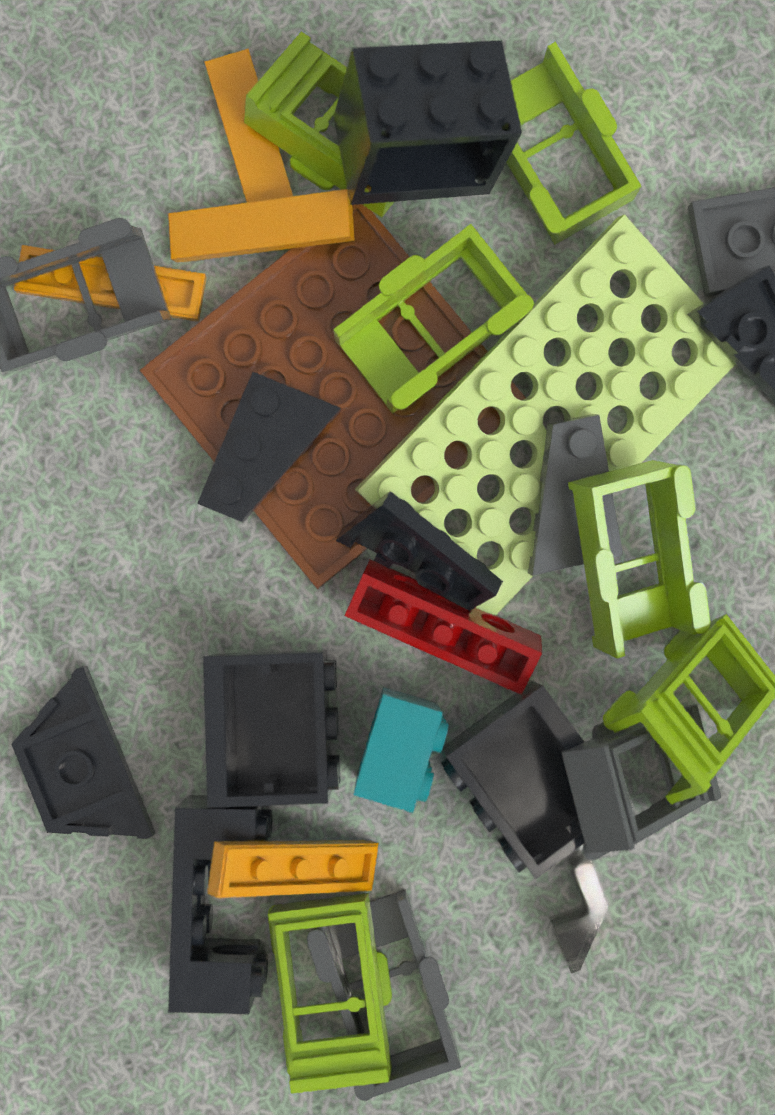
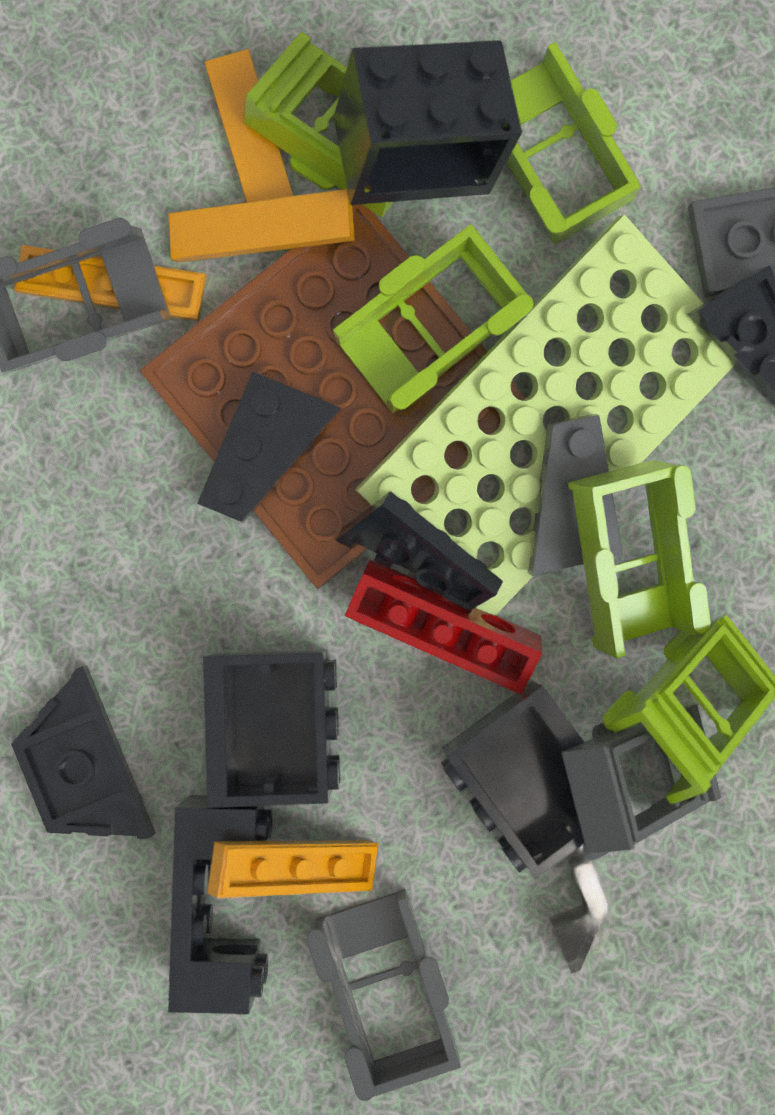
lime piece [268,893,392,1094] -> none
teal brick [353,687,449,813] -> none

